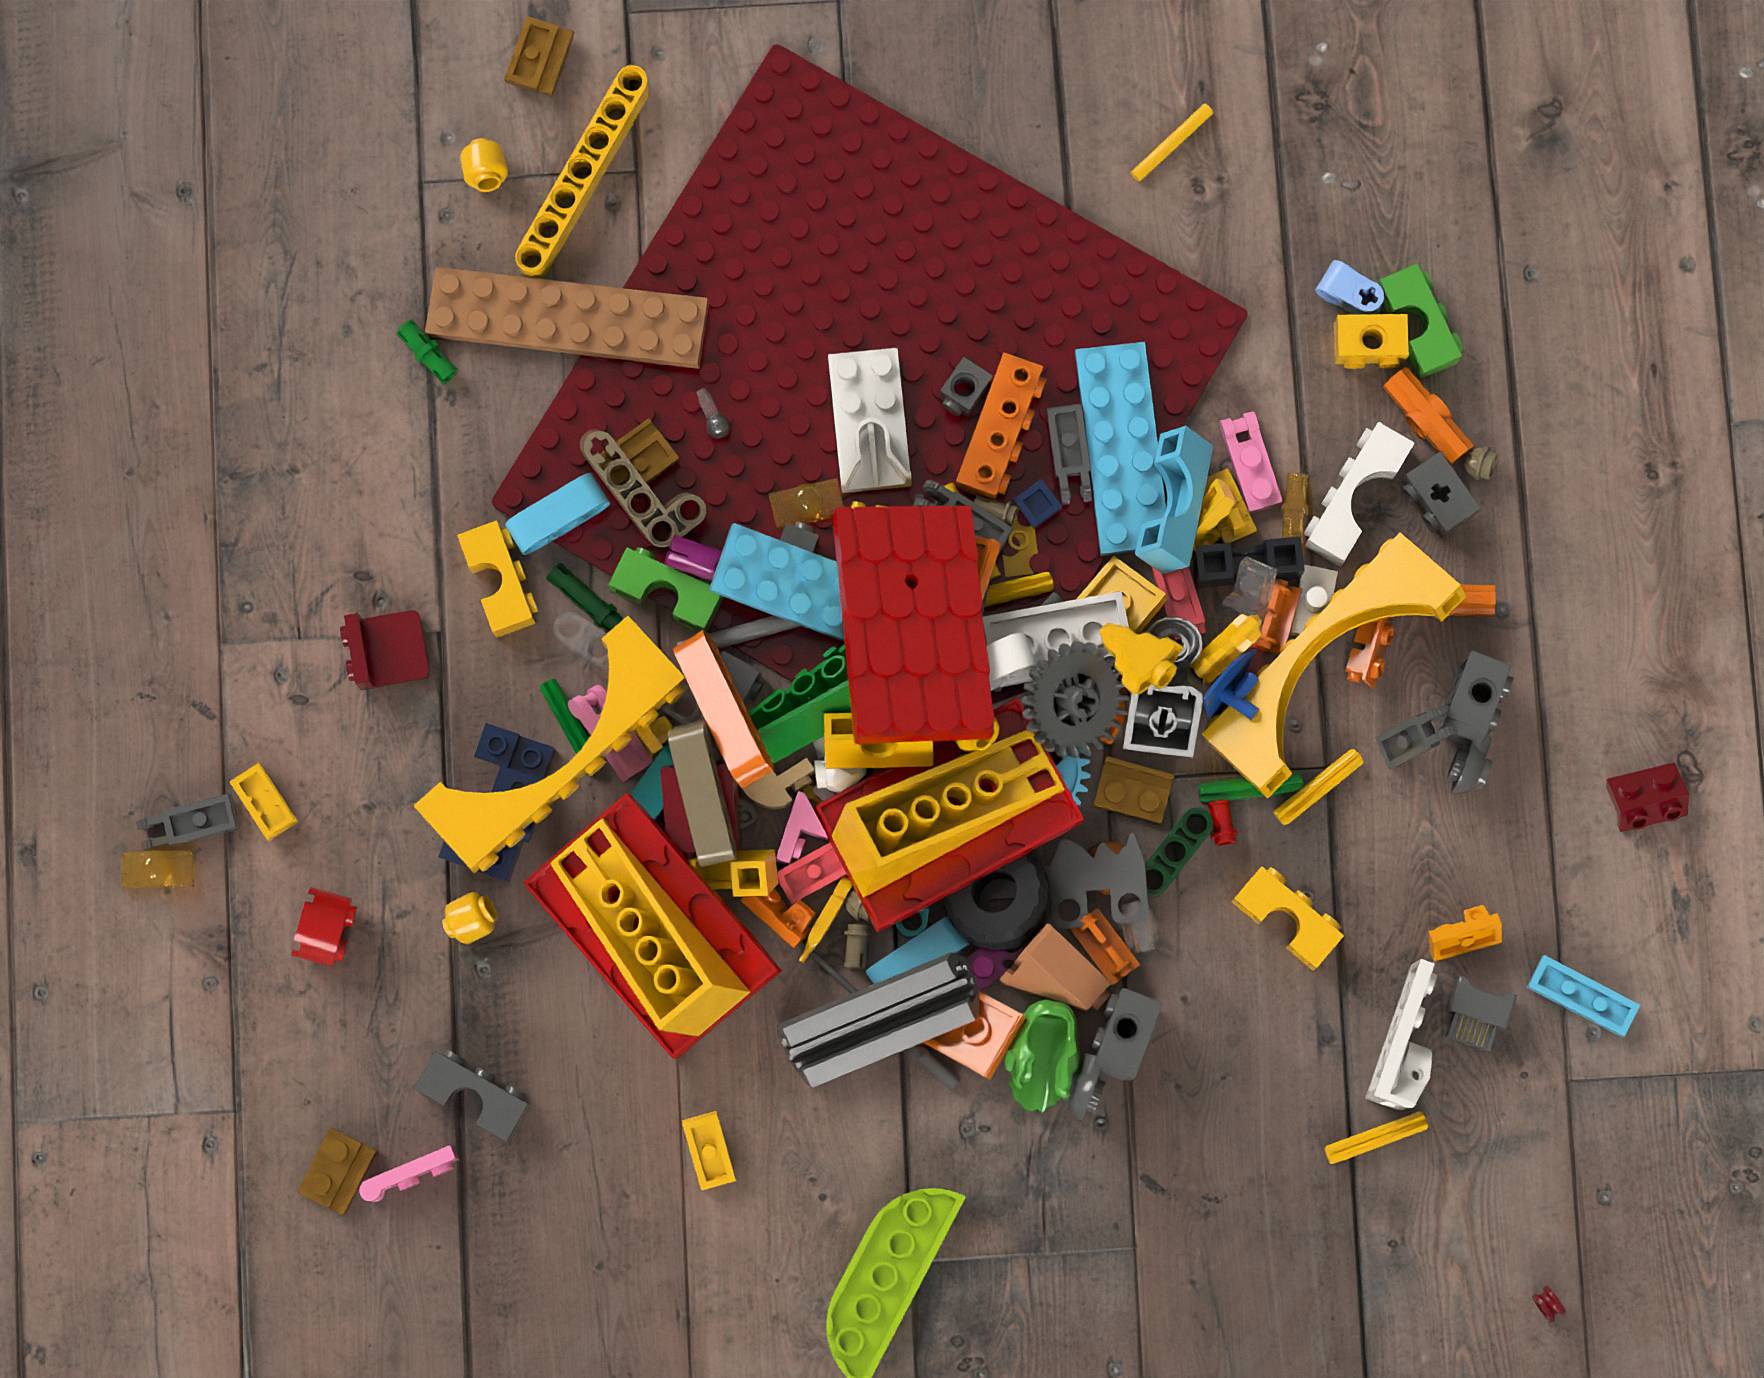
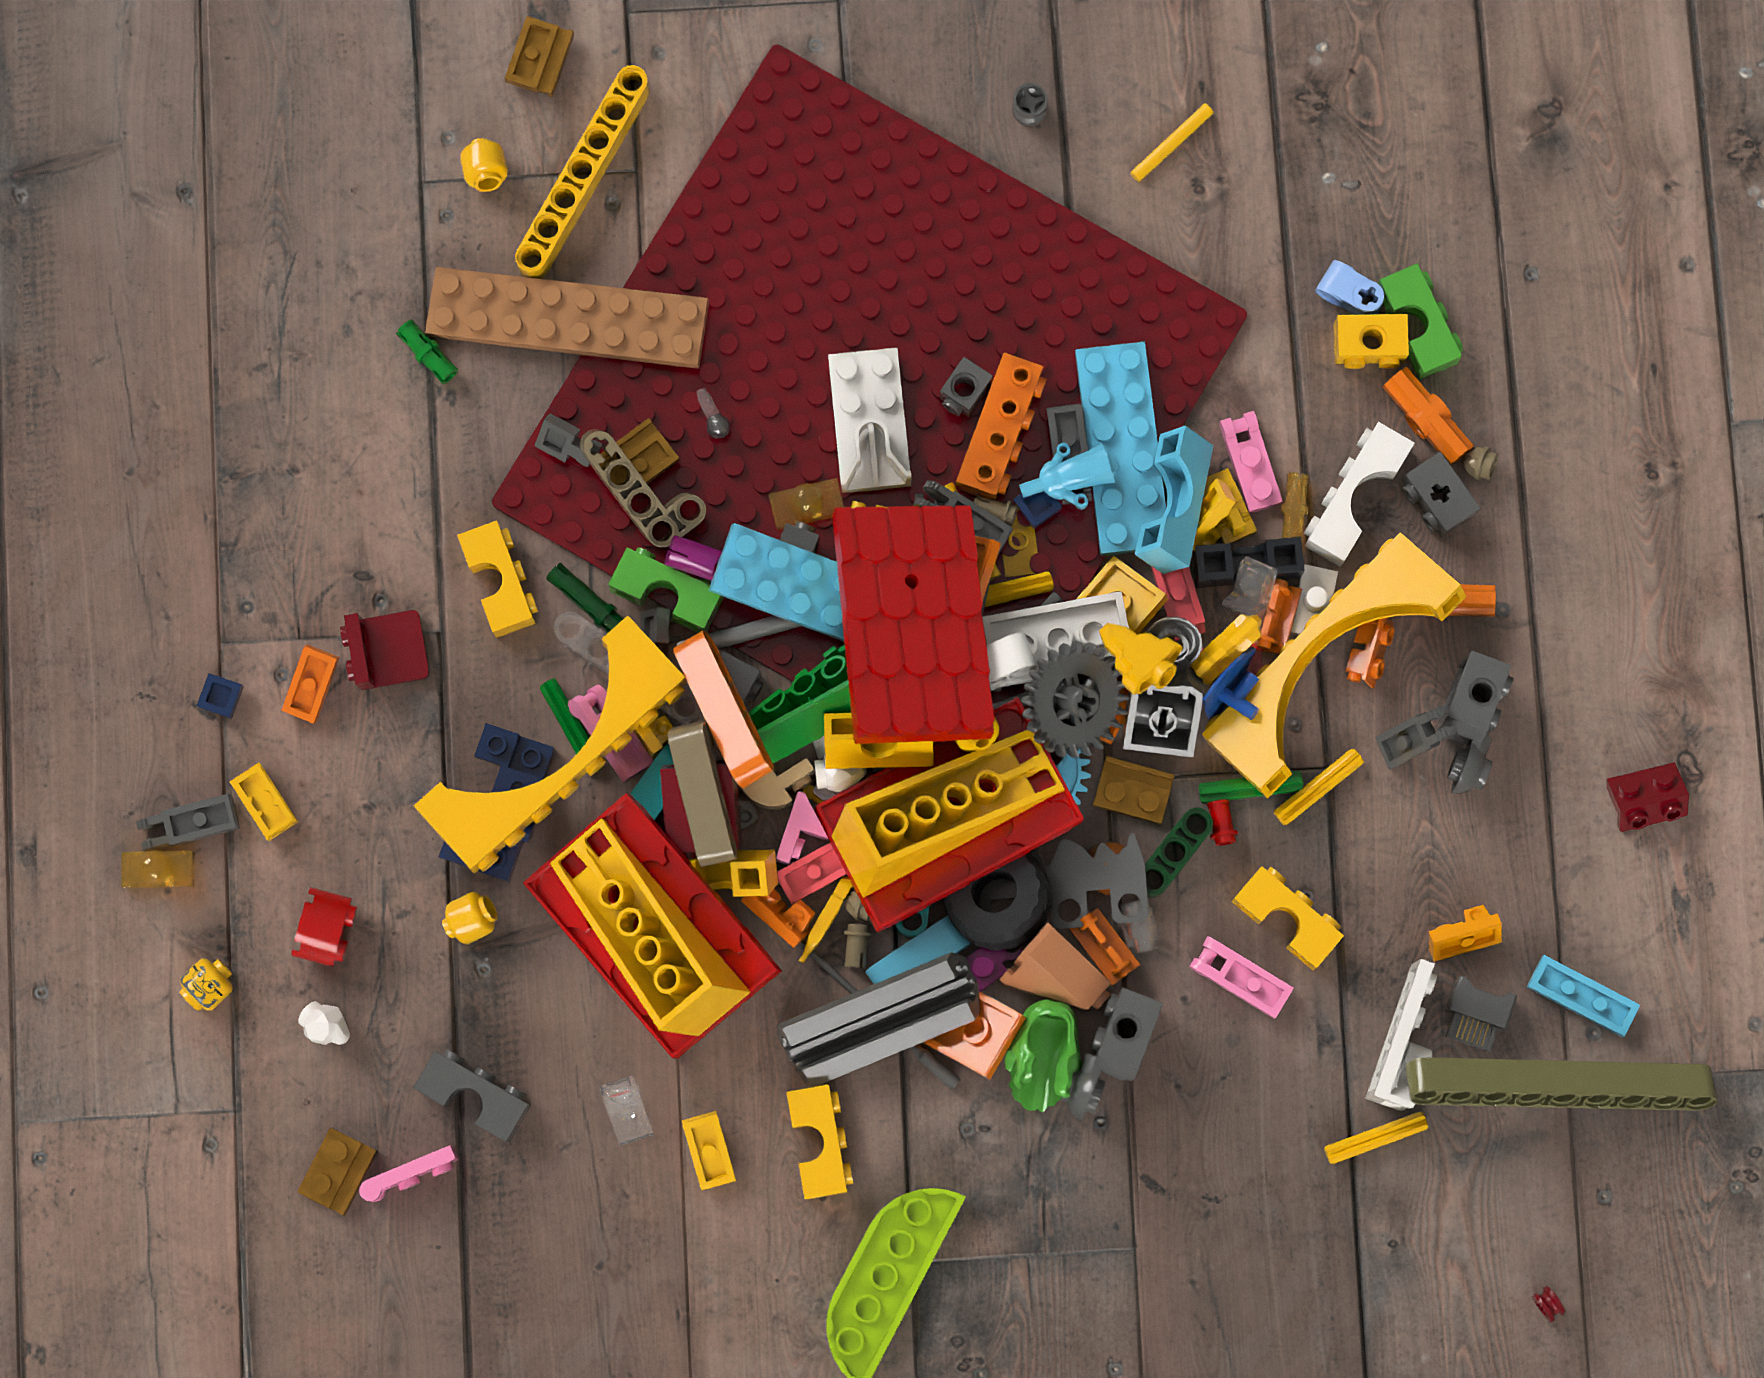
medium azure beam [505,473,610,555] -> none
none -> yellow head [179,958,233,1012]
none -> dark blue plate [196,673,244,719]
none -> orange hinge [281,644,340,724]
none -> white rock [298,1001,350,1045]
none -> dark grey plate [535,413,602,467]
none -> clear slope [599,1075,654,1146]
none -> dark grey tile [641,607,680,647]
none -> yellow arch [786,1085,853,1200]
none -> dark grey wheel [1012,83,1048,126]
none -> medium azure piece [1019,443,1115,510]
none -> bright pink plate [1189,936,1294,1019]
none -> olive beam [1405,1057,1717,1111]

